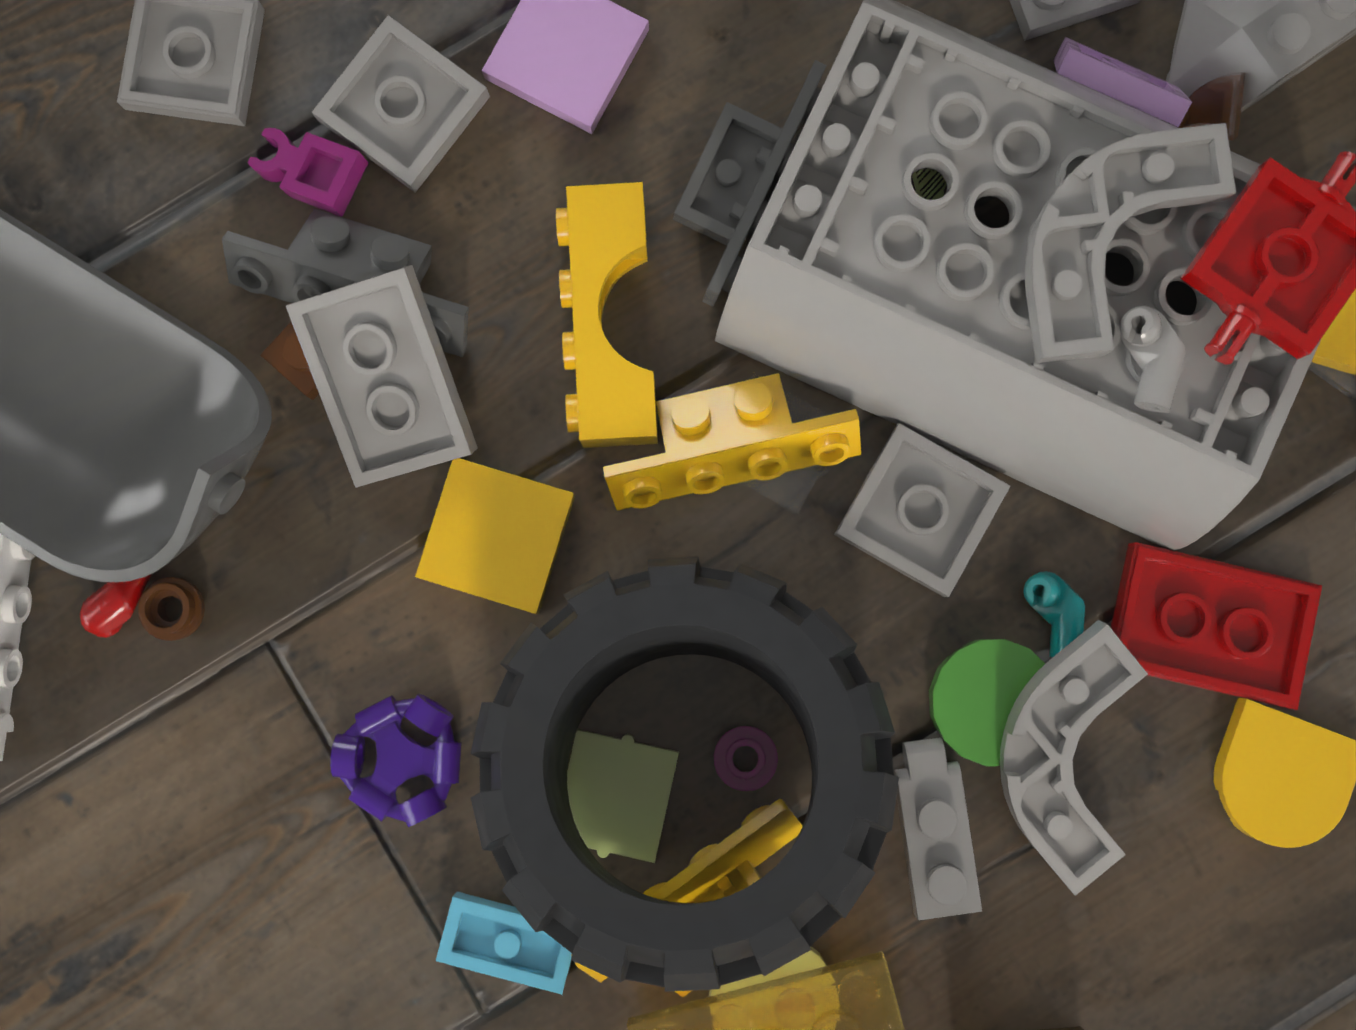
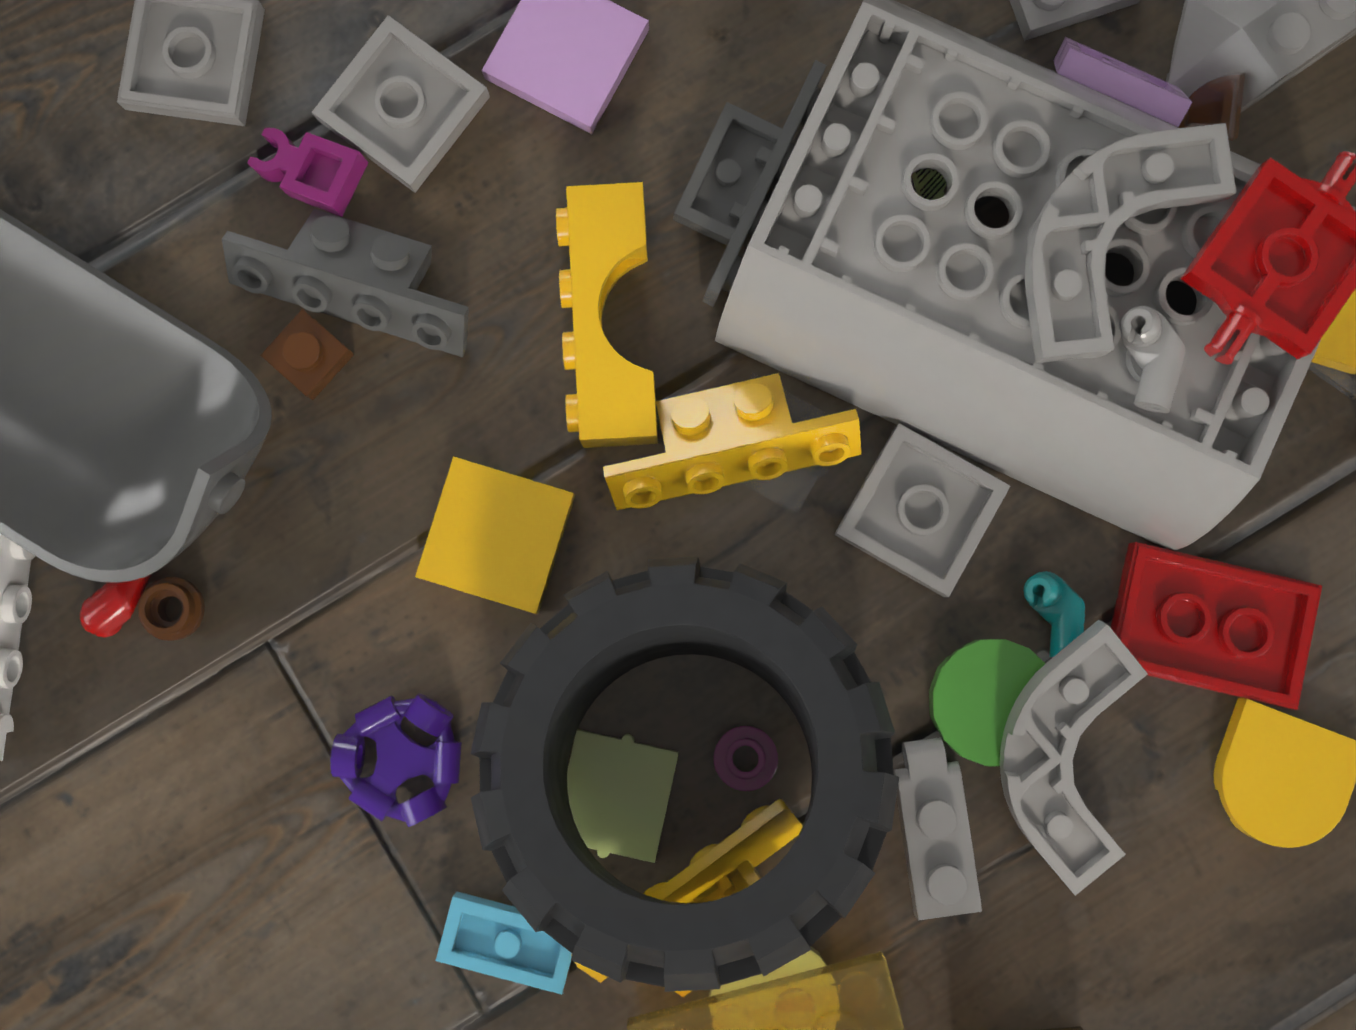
light grey plate [286,265,478,488] -> none

